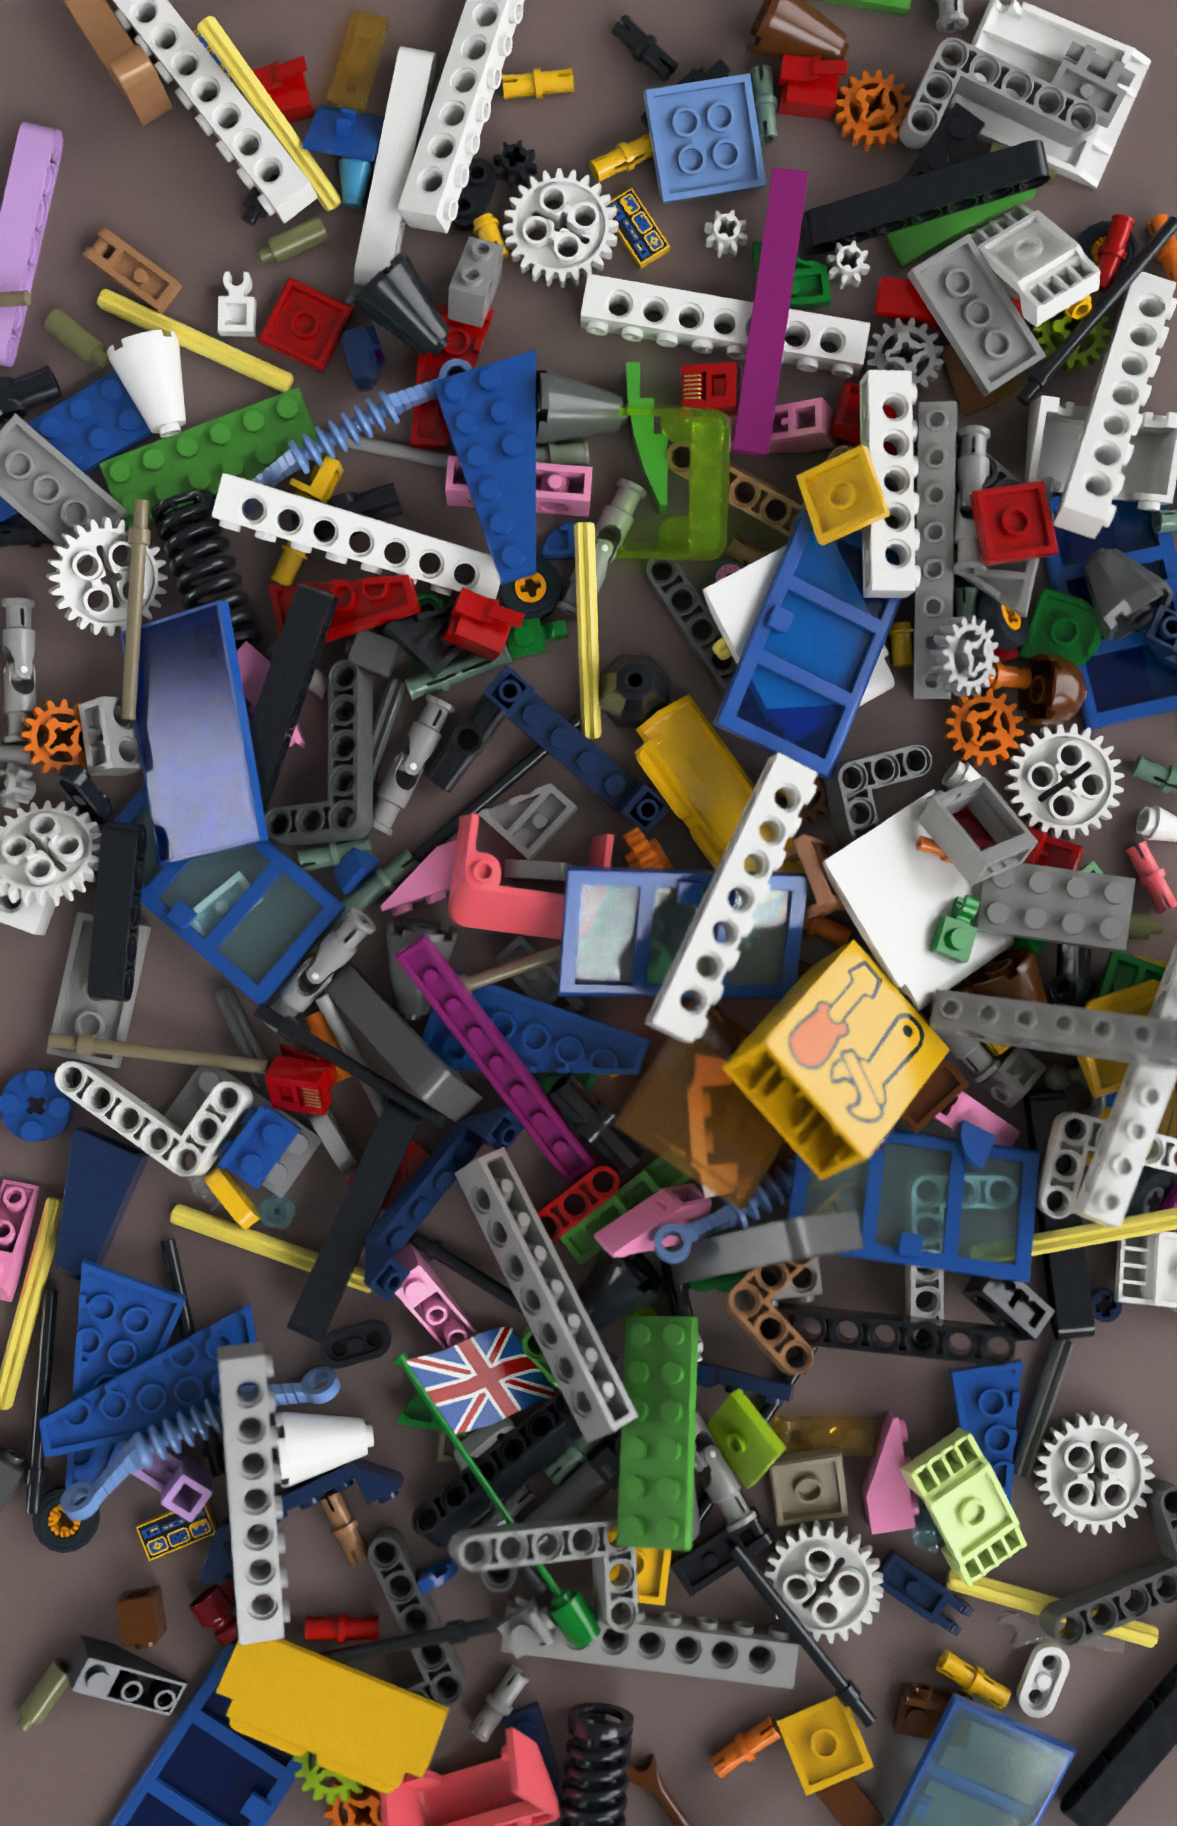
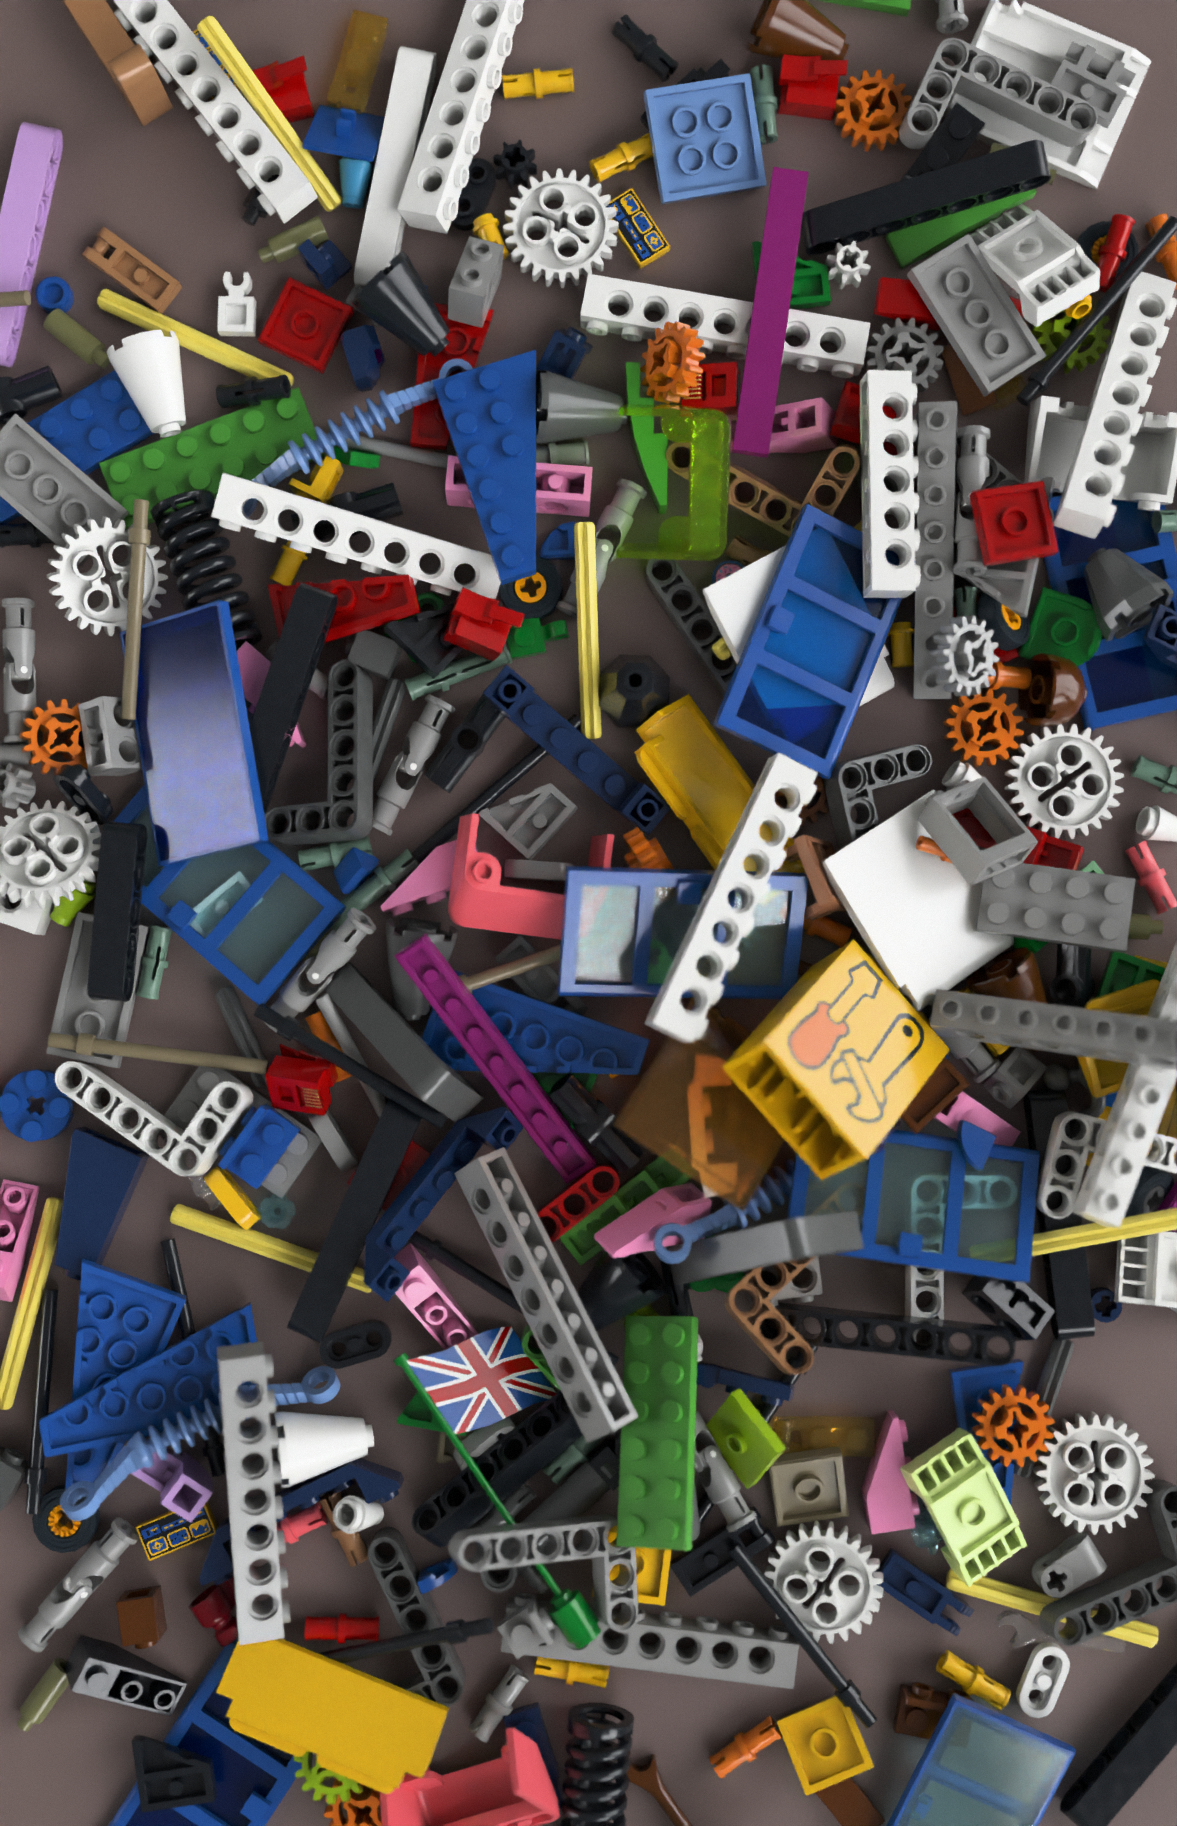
white gear [704,210,748,258] -> none
yellow plate [796,444,890,546] -> none
plate [930,895,980,964] -> none
none -> light grey piece [18,1517,140,1652]
none -> blue tile [35,276,74,314]
none -> lime cone [50,881,97,927]
none -> black wing [132,1735,218,1813]
none -> sand green pin [135,924,173,1000]
none -> black pin [216,375,291,408]
none -> coral pin [257,1502,328,1544]
none -> dark blue bracket [297,239,352,290]
none -> white cone [333,1495,384,1534]
none -> green tile [334,446,381,469]
none -> yellow pin [534,1657,610,1689]
none -> dark blue bracket [536,326,593,379]
none -> orange gear [640,321,705,404]
none -> orange gear [972,1384,1055,1467]
none -> light grey piece [1032,1532,1107,1598]

